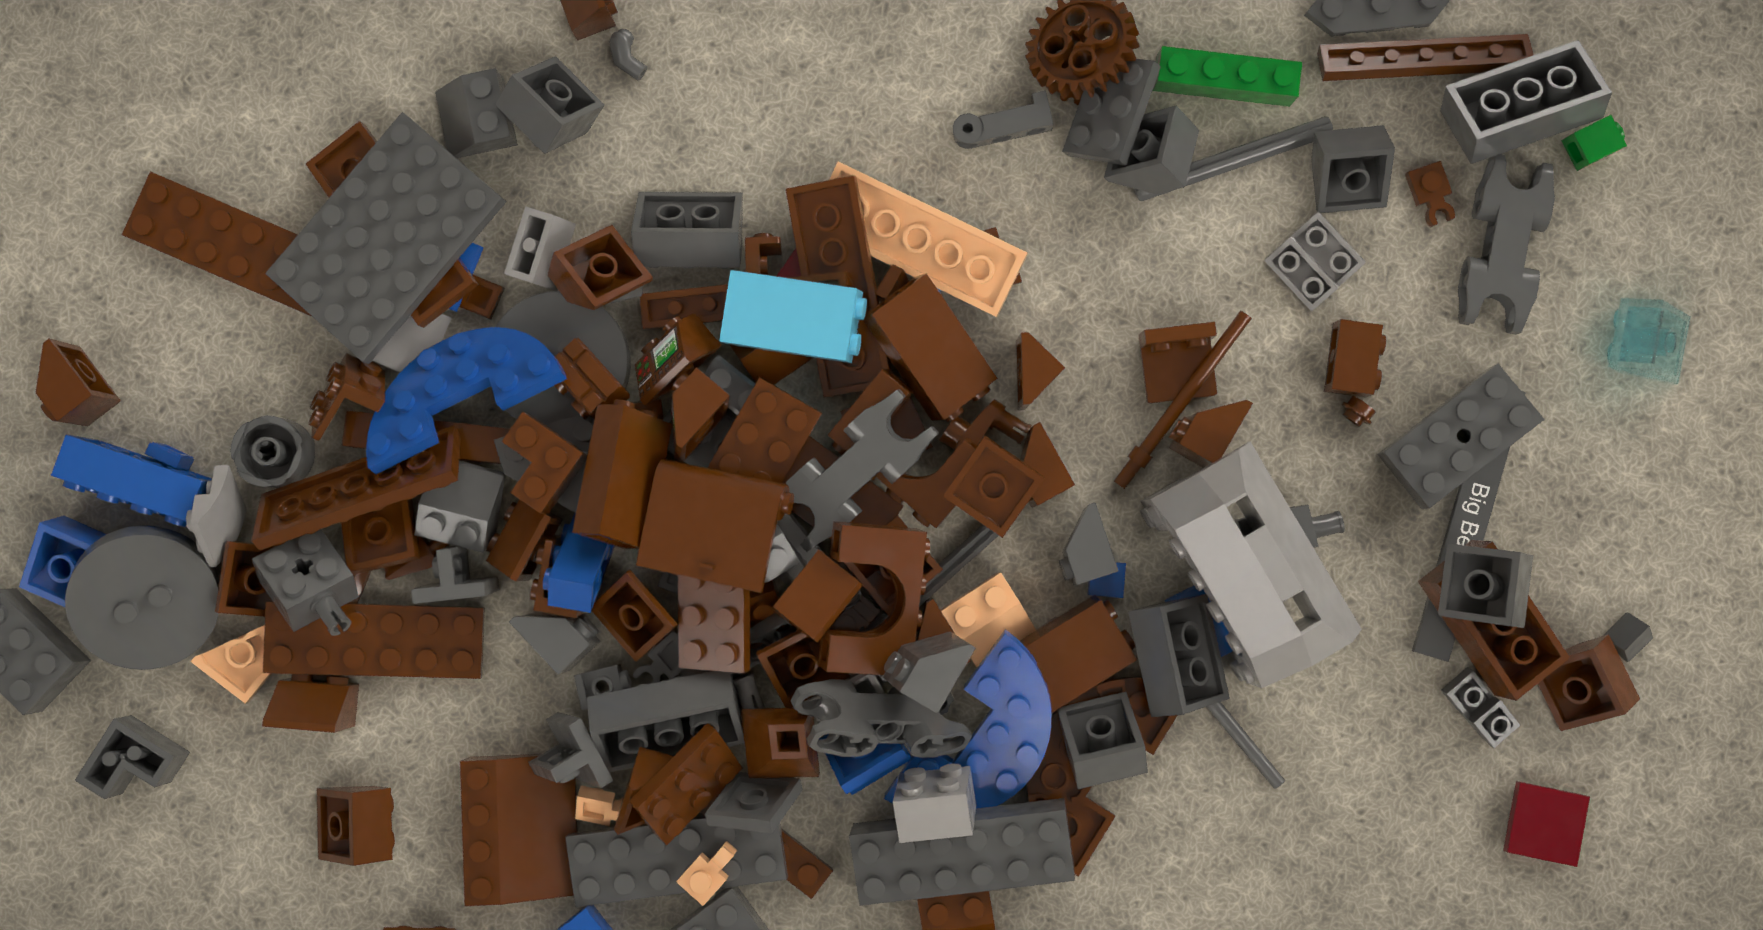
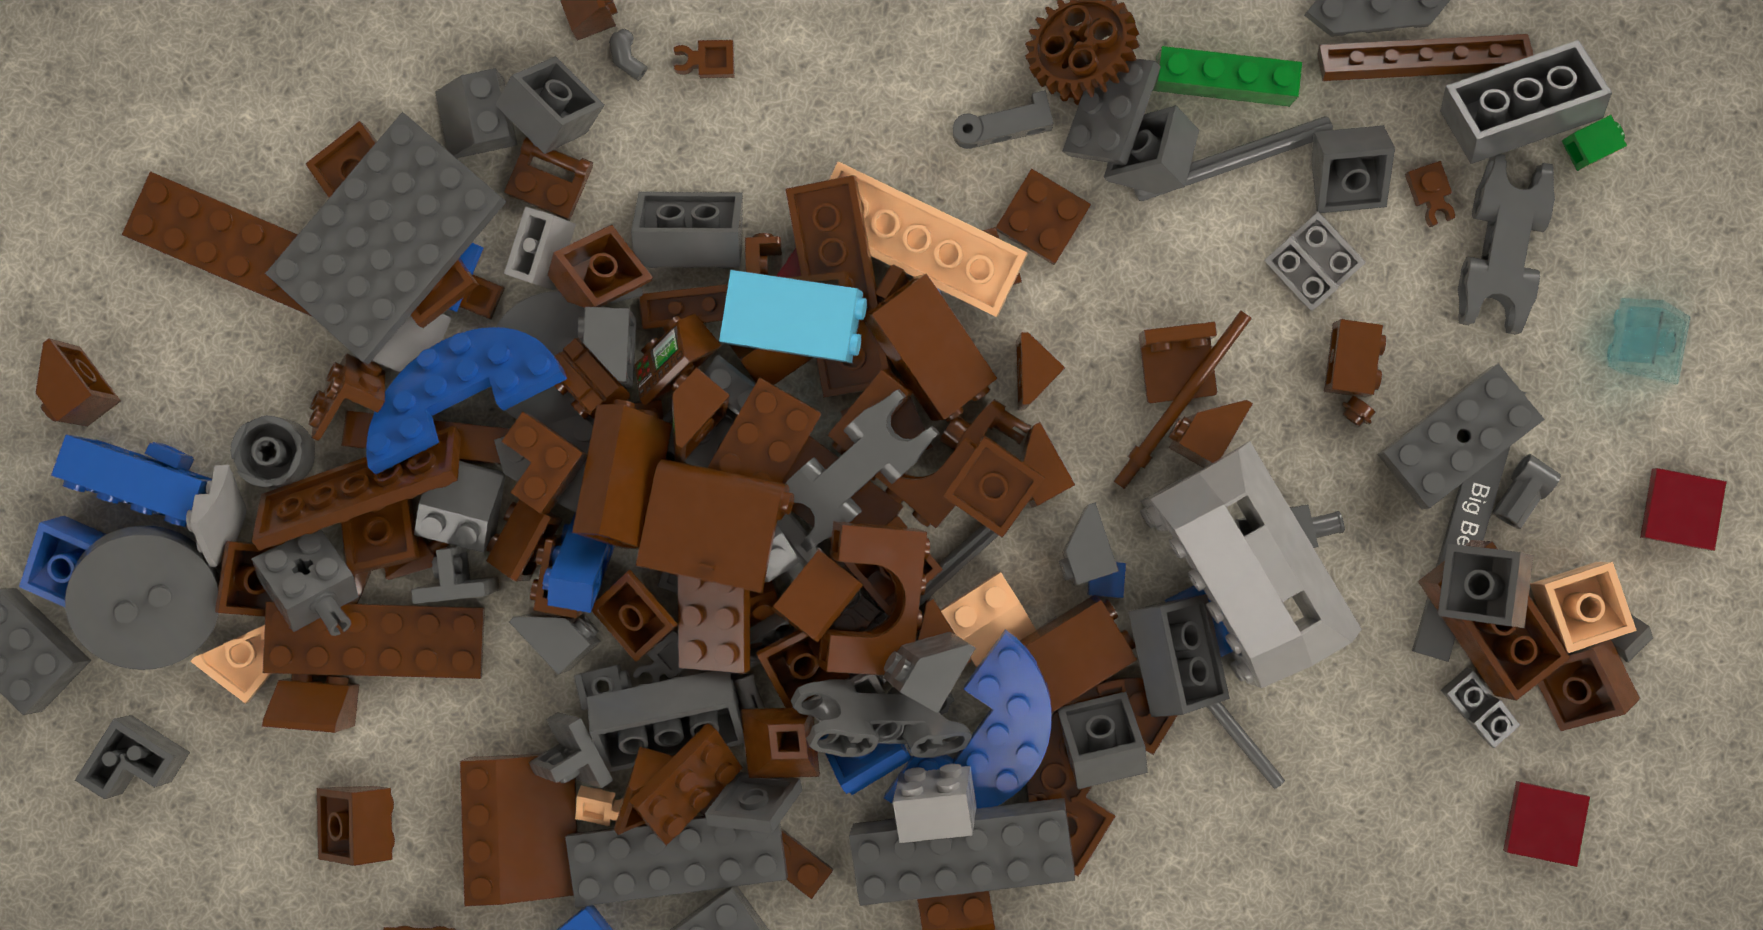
light nougat plate [676,841,737,906] -> none
none -> reddish brown plate [504,137,593,221]
none -> dark grey slope [578,307,636,389]
none -> reddish brown plate [674,40,735,79]
none -> reddish brown plate [996,168,1091,265]
none -> dark grey piece [1492,454,1561,529]
none -> light nougat slope [1530,562,1637,653]
none -> dark red tile [1640,468,1727,551]

